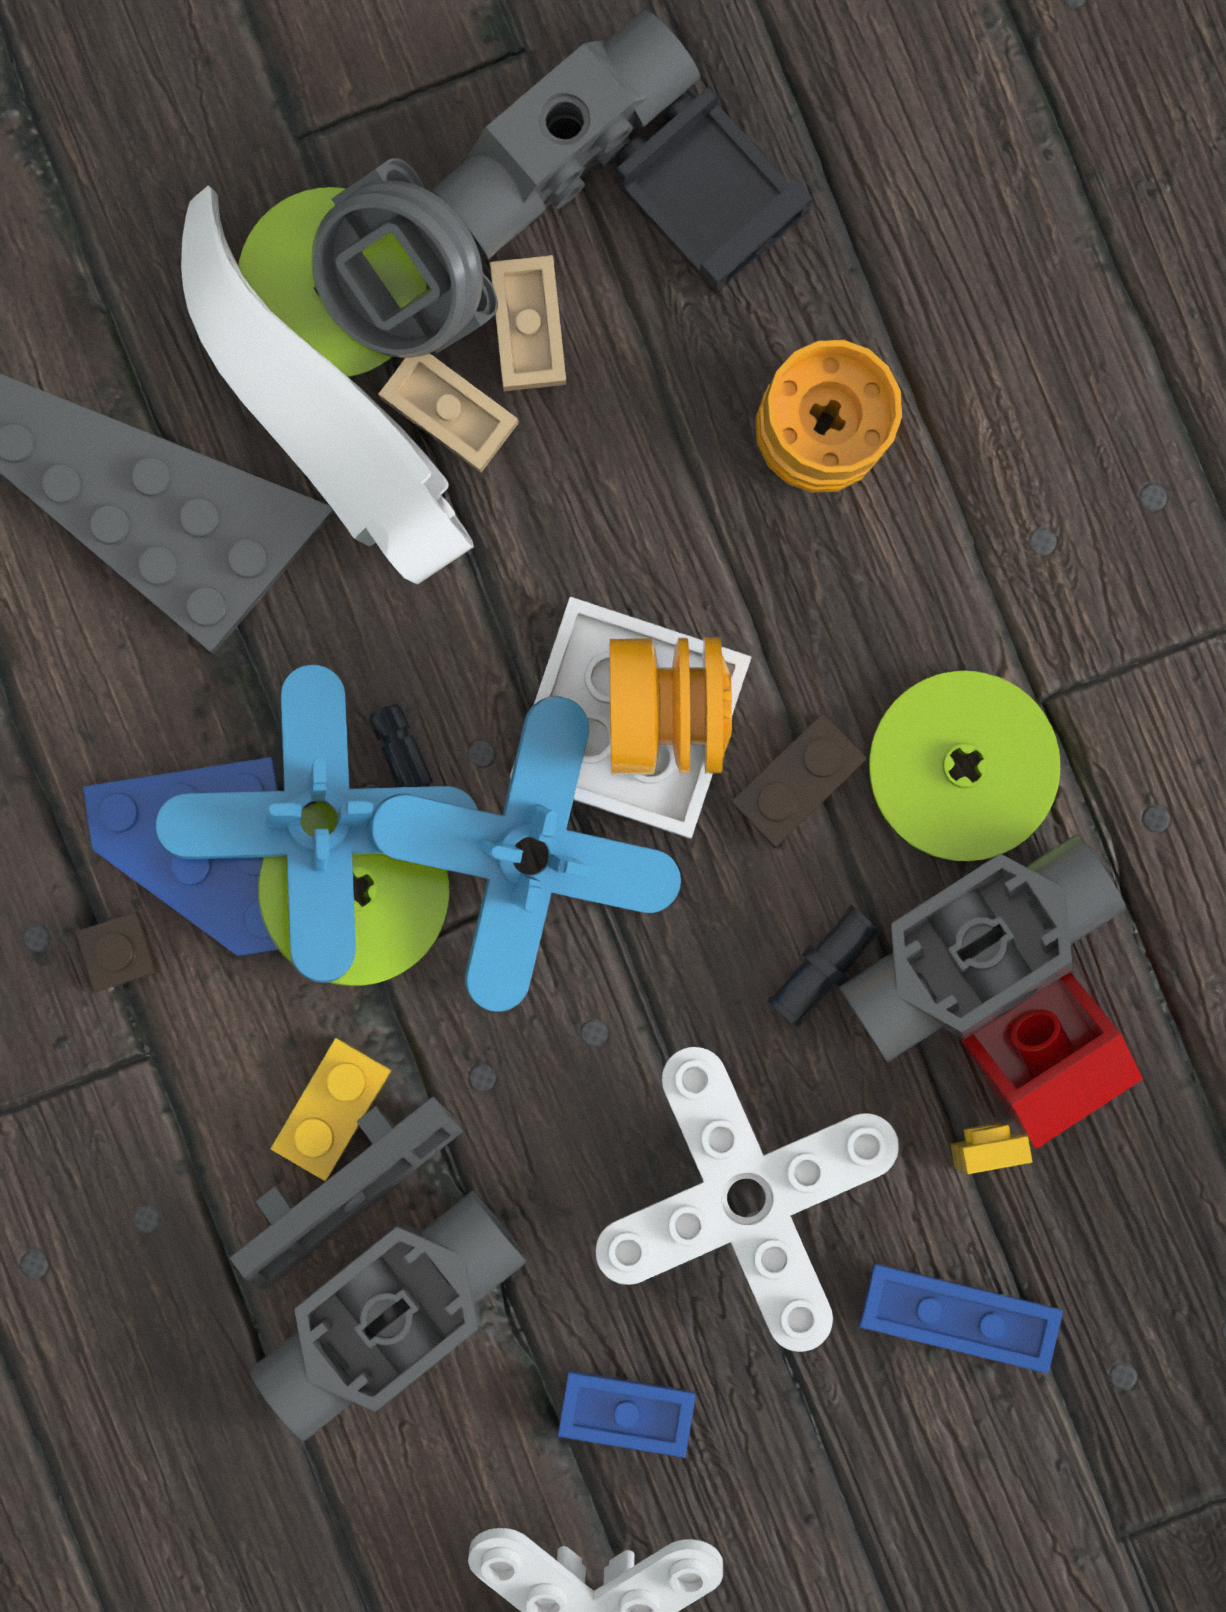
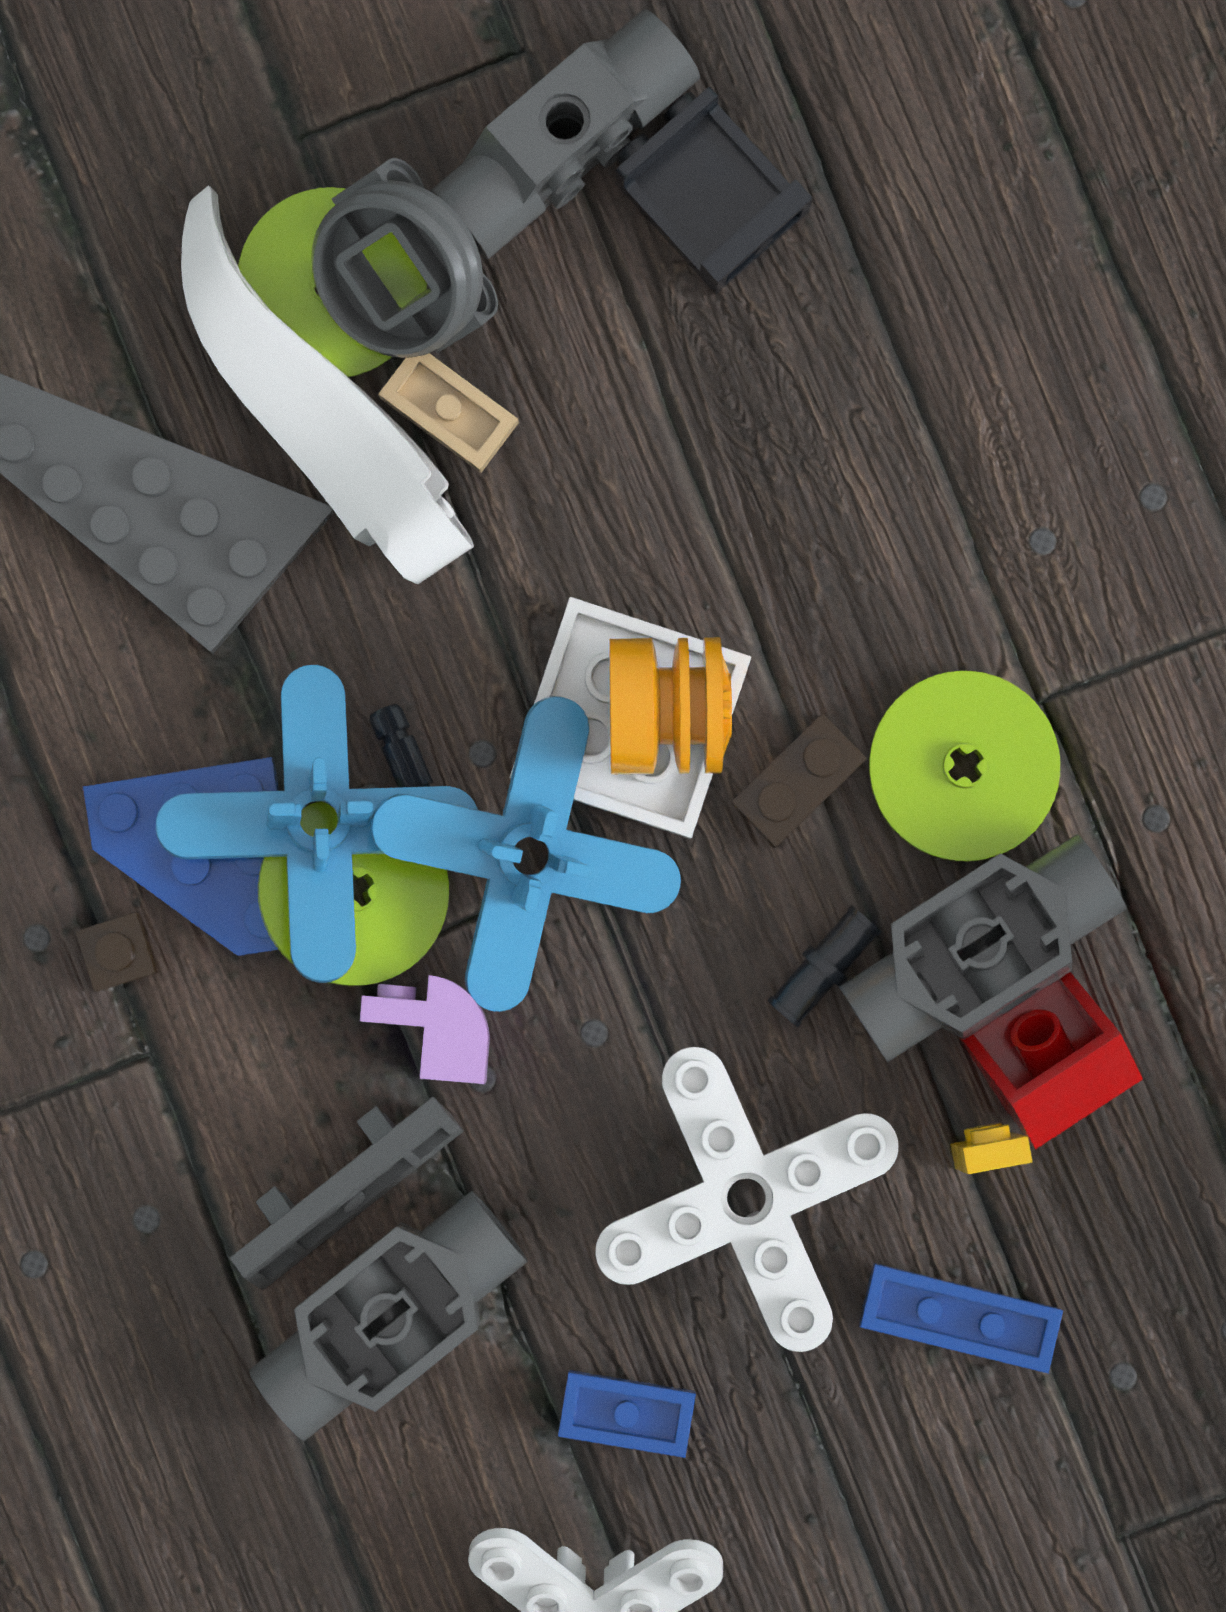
yellow plate [271,1038,392,1182] -> none
tan plate [490,255,567,391] -> none
light orange wheel [755,340,902,493] -> none
none -> lavender brick [360,975,490,1084]

